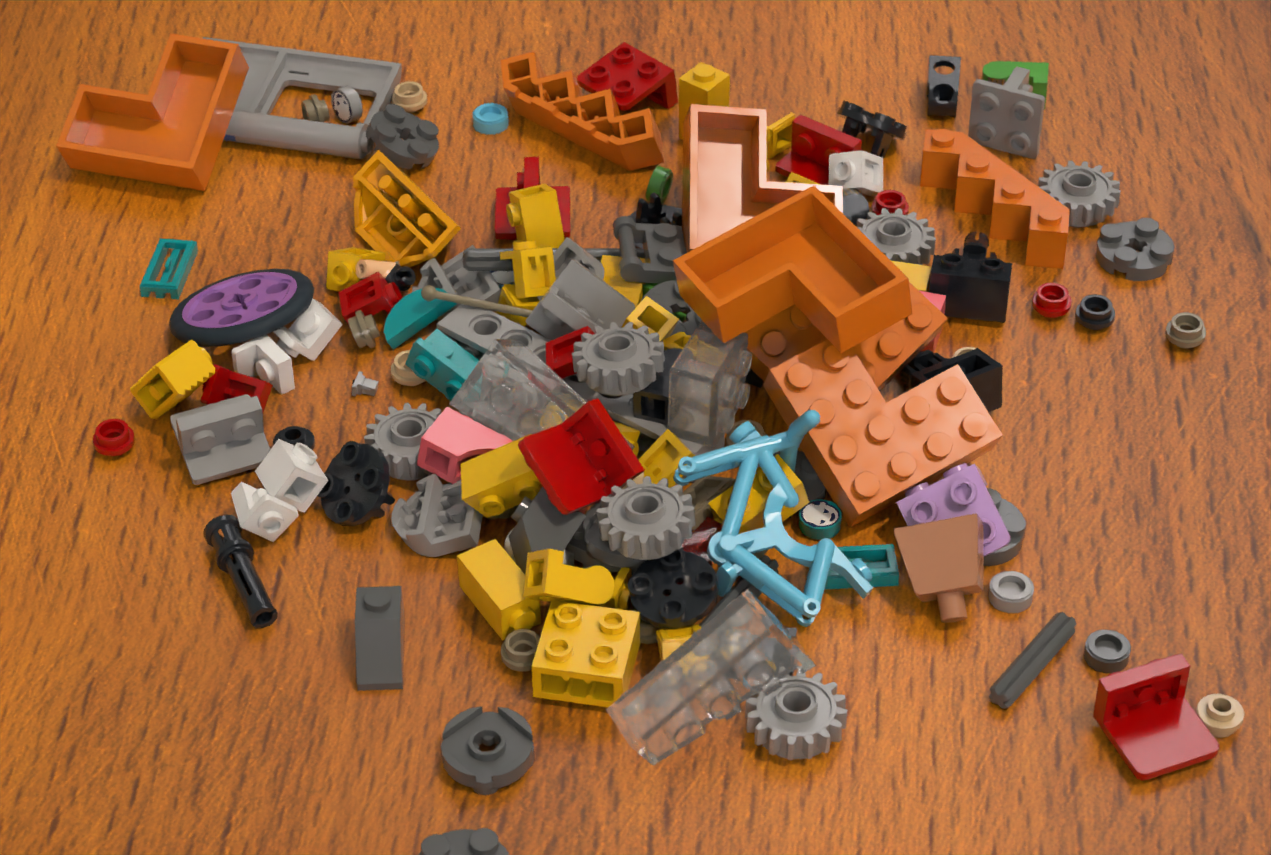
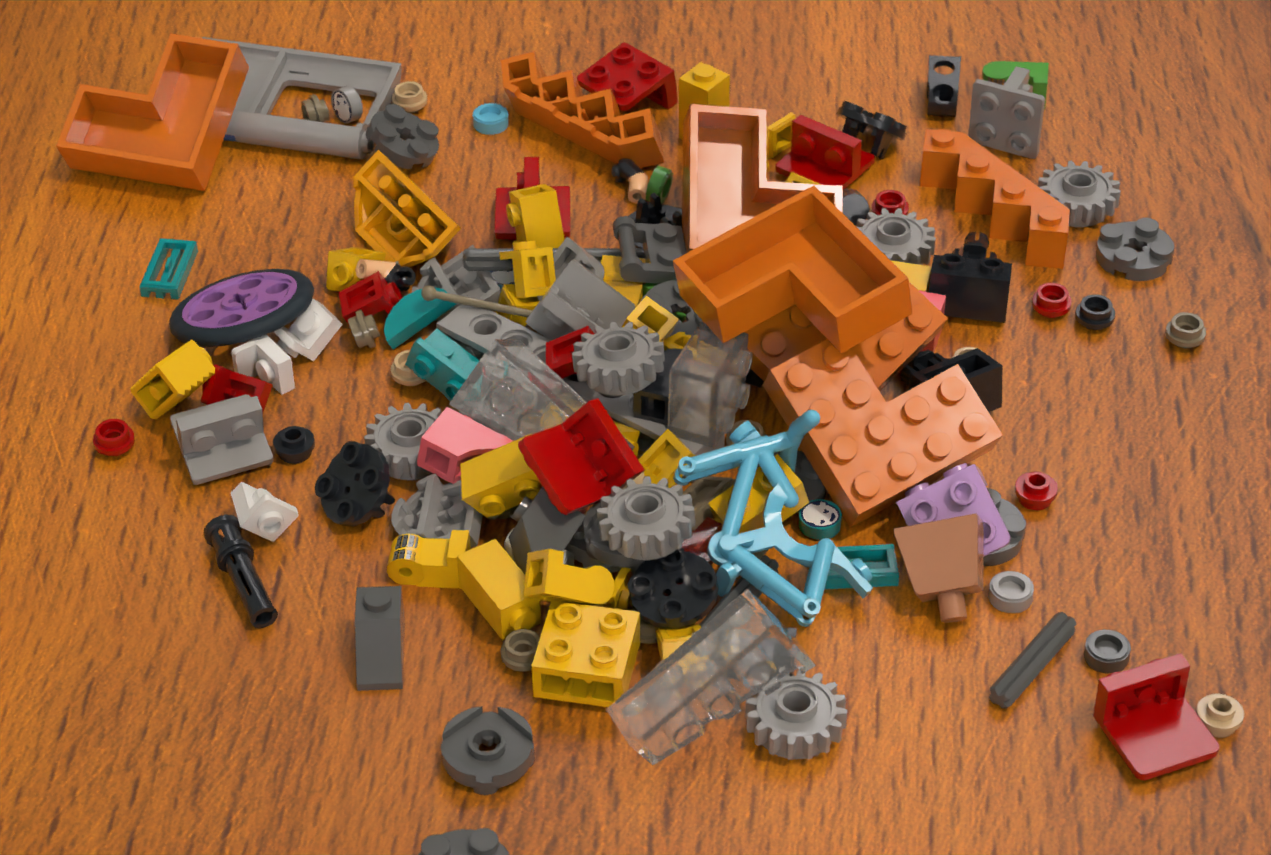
white brick [255,439,328,513] -> none
light grey piece [352,371,379,396] -> none
white bracket [829,150,883,196] -> none
none -> yellow leg [386,530,471,589]
none -> arm [611,158,648,204]
none -> red plate [1015,471,1058,510]

